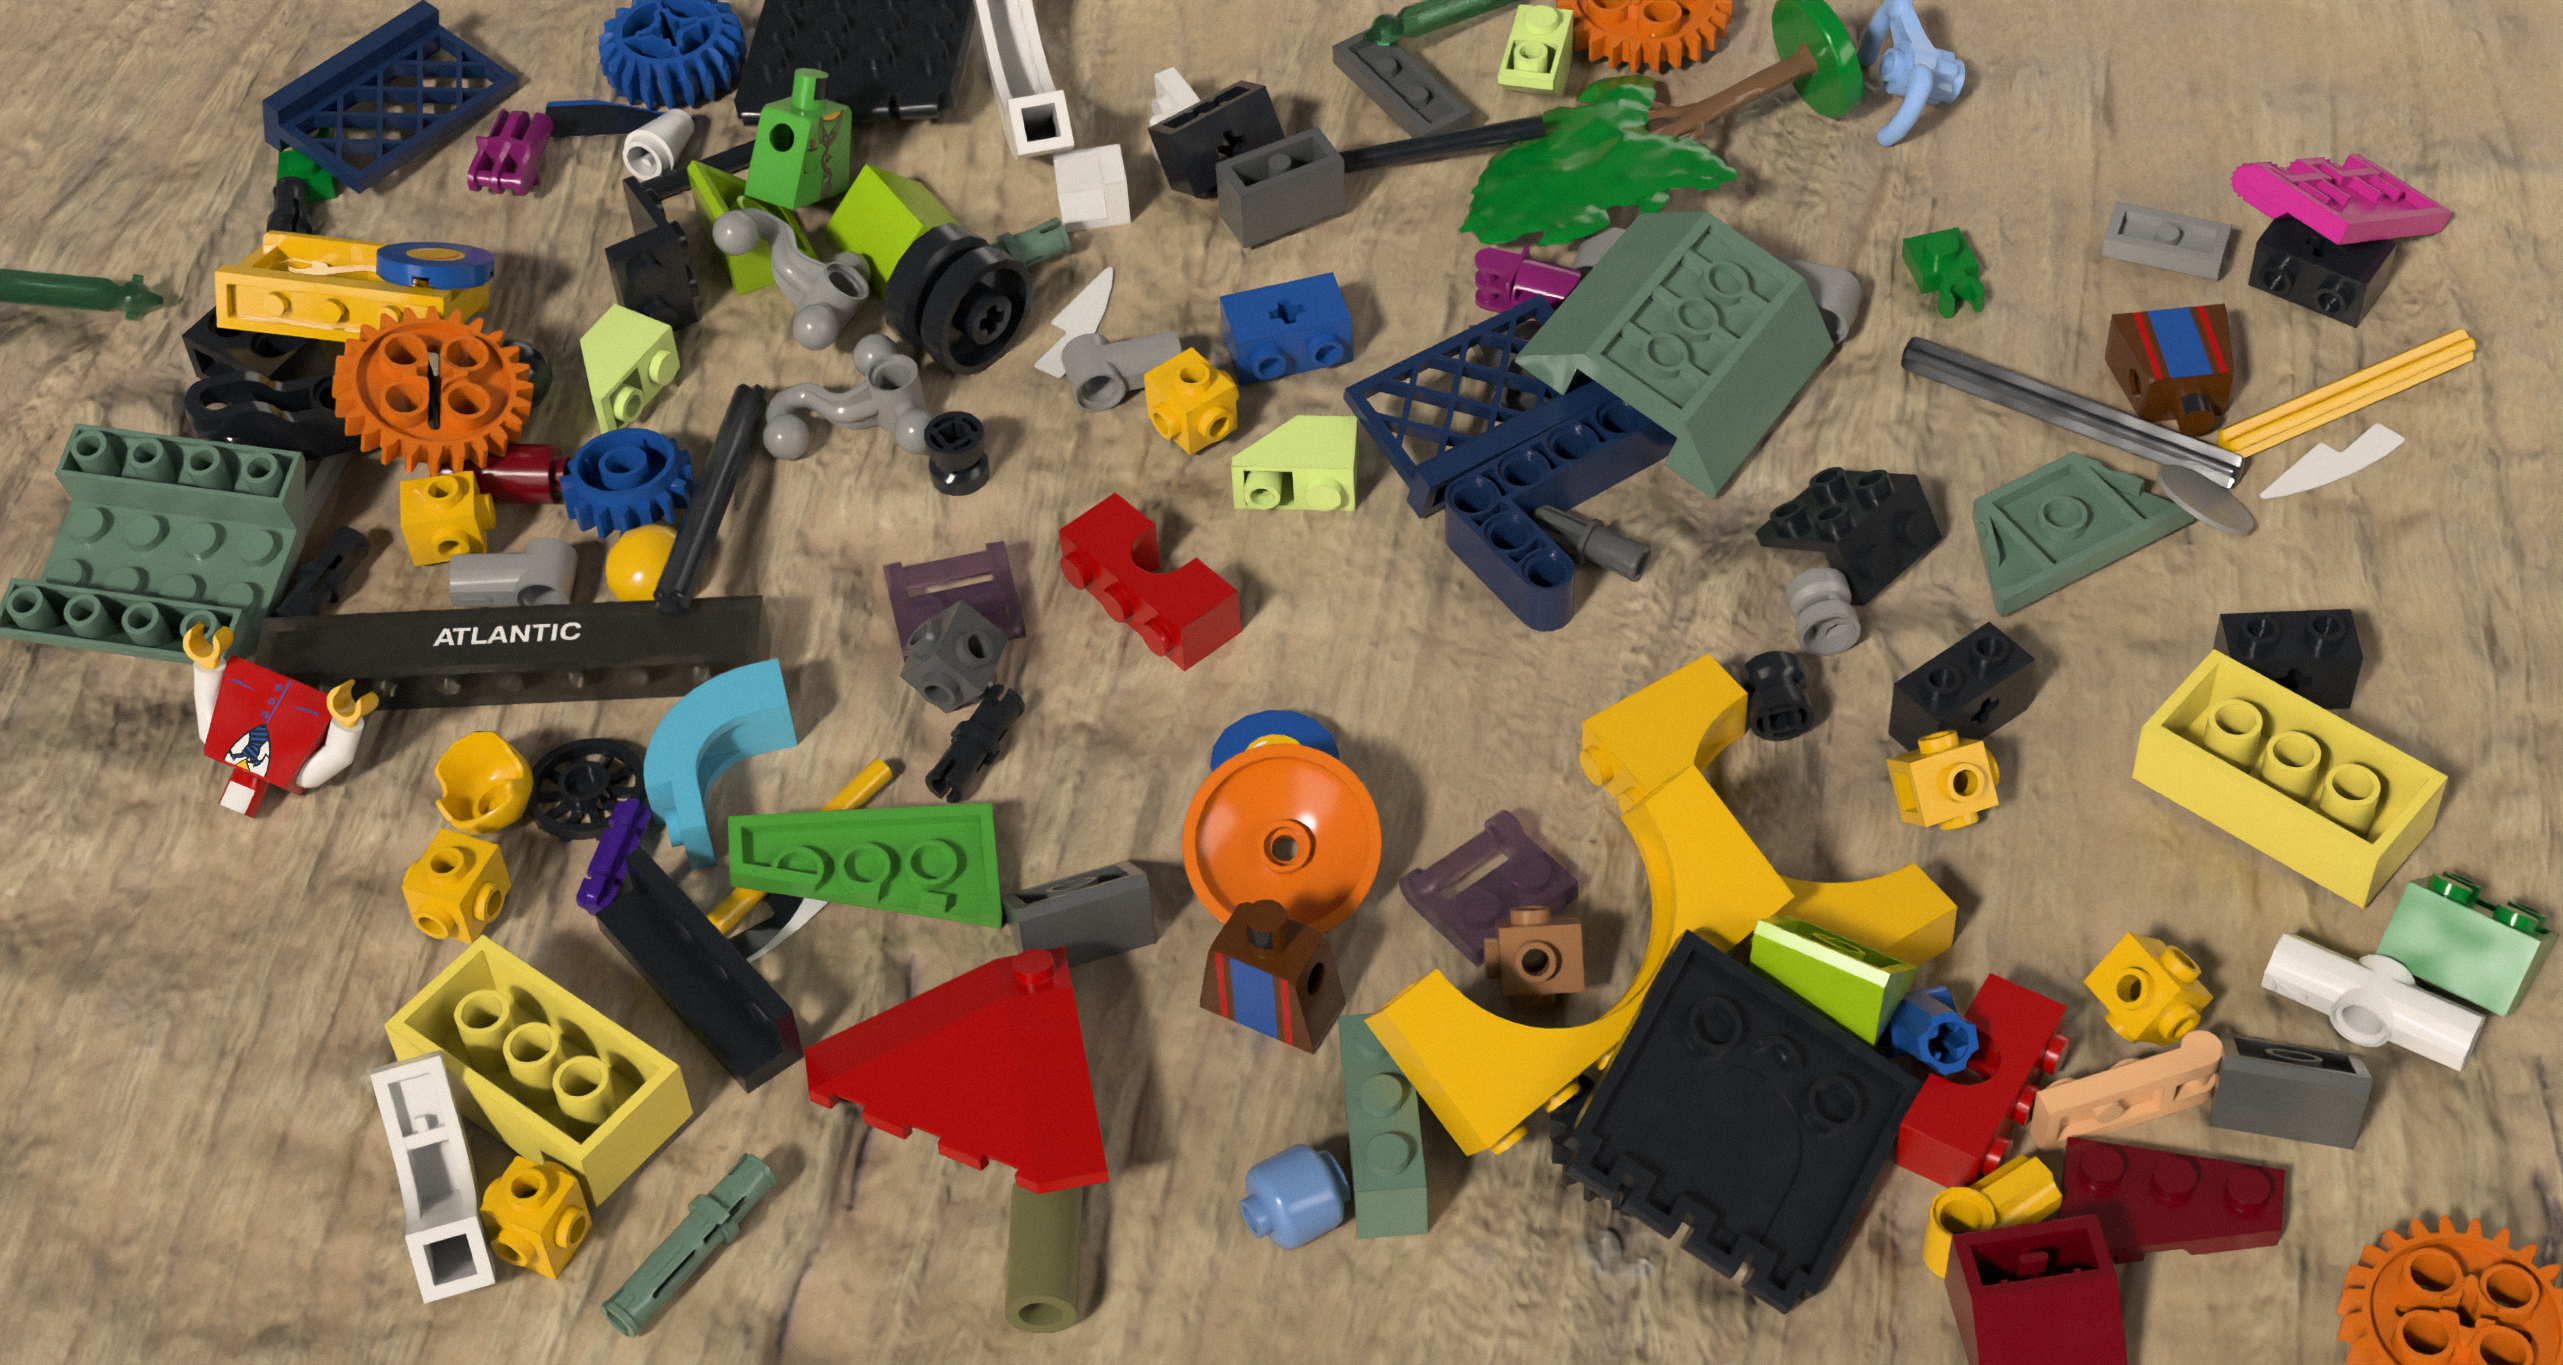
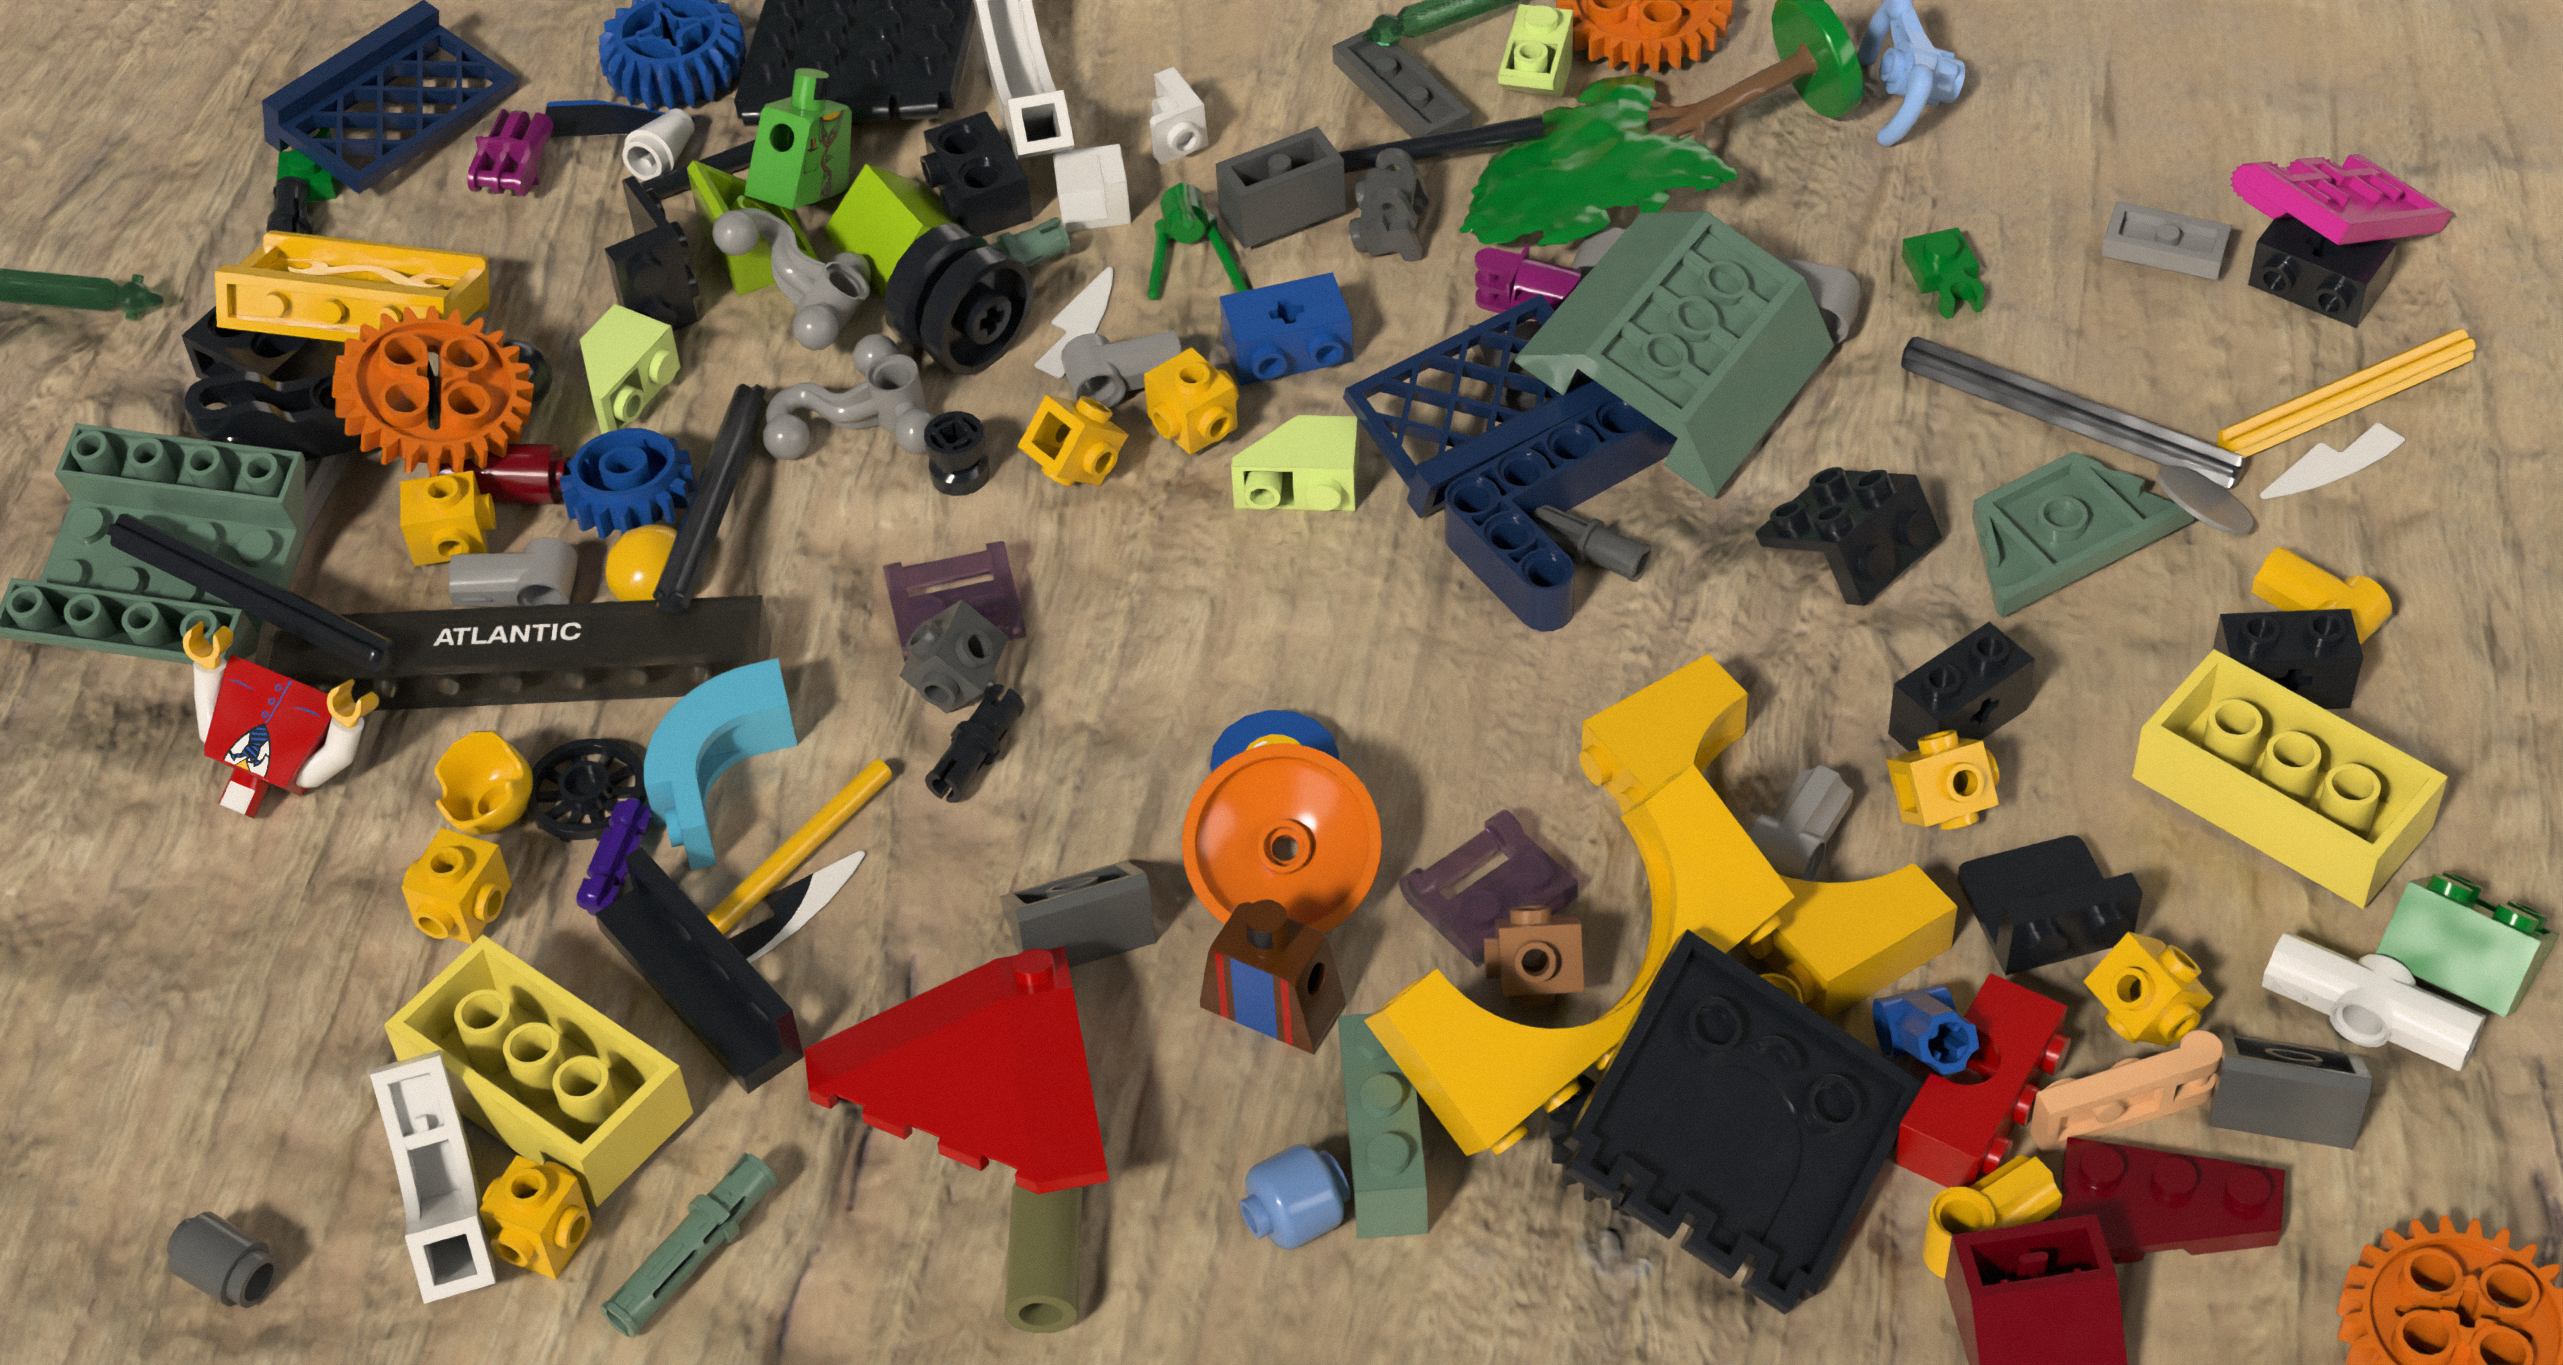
black pin [270,526,371,639] -> none
blue tile [376,242,495,290] -> none
bright green wing [728,803,1002,929] -> none
red arch [1059,492,1241,672] -> none
black brick [1147,80,1285,198] -> none
black wheel [1740,651,1814,741] -> none
lime slope [1749,914,1918,1049] -> none
light grey wheel [1786,567,1861,656] -> none
reddish brown torso [2105,303,2234,436] -> none
none -> black axle [106,513,396,674]
none -> dark grey brick [167,1211,279,1308]
none -> black brick [920,111,1033,237]
none -> yellow brick [1018,394,1128,487]
none -> green plant [1148,183,1249,300]
none -> dark grey piece [1349,148,1430,262]
none -> light grey piece [1748,765,1853,882]
none -> black bracket [1957,835,2143,976]
none -> yellow piece [2251,546,2392,646]

